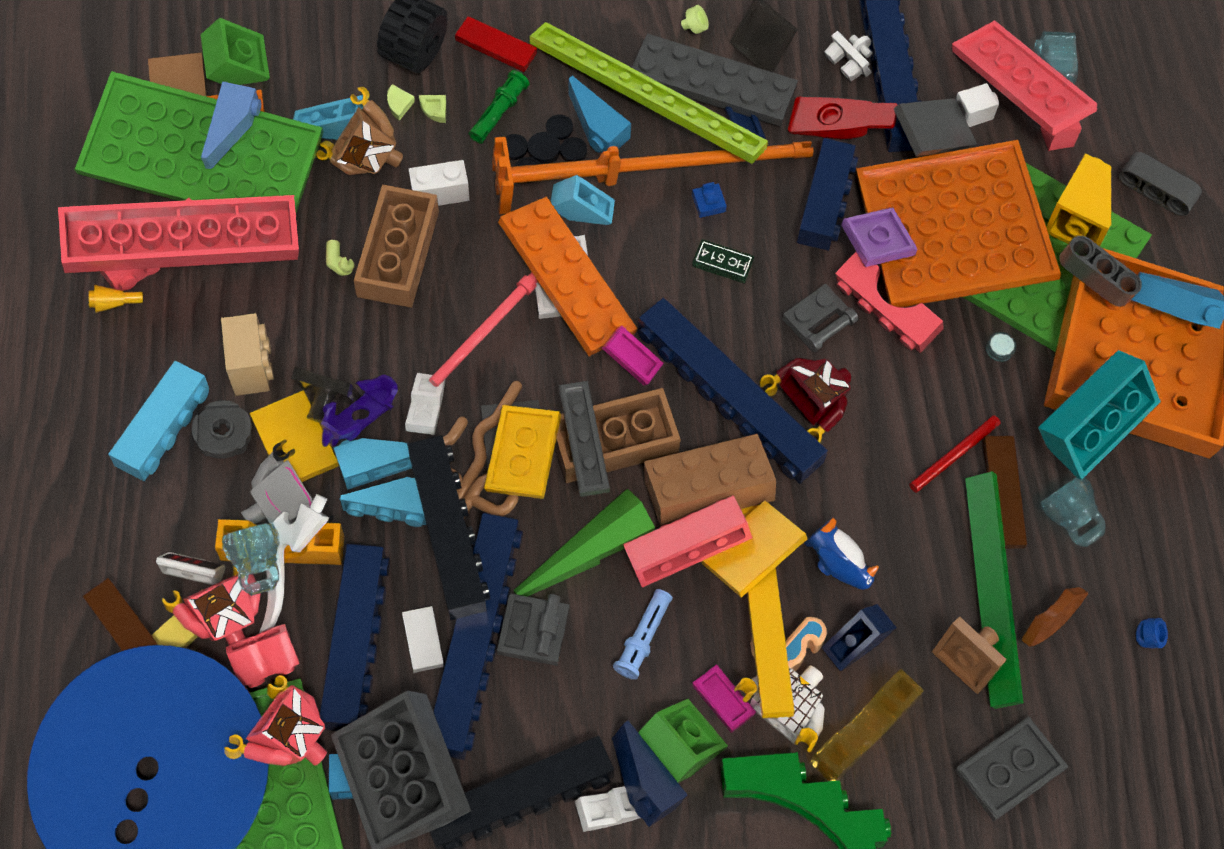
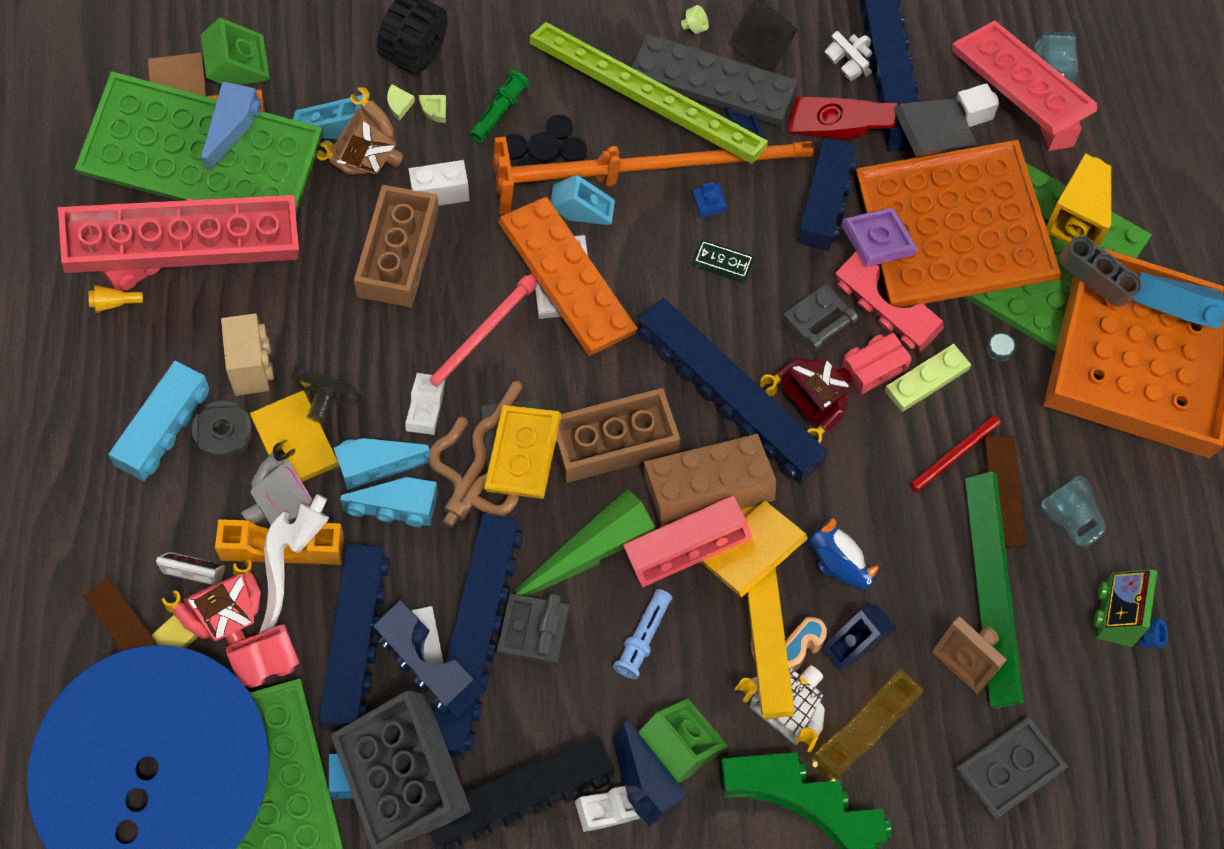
clear light blue piece [222,523,280,596] -> none
torso [224,675,327,766] -> none
dark purple piece [321,374,398,447] -> none
yellowish green arm [326,240,354,276] -> none
black brick [407,435,491,620] -> none
red tile [455,16,537,72] -> none
dark grey tile [559,381,610,497] -> none
dark azure slope [568,76,631,153] -> none
dark pink tile [602,326,663,386] -> none
dark pink tile [692,664,756,733] -> none
dark orange tile [1022,587,1088,647] -> none
teal slope [1038,350,1161,480] -> none
dark grey beam [1119,152,1202,216] -> none
none -> dark blue arch [373,600,485,717]
none -> coral brick [842,333,912,395]
none -> yellowish green plate [884,344,971,412]
none -> slope [1093,570,1157,647]

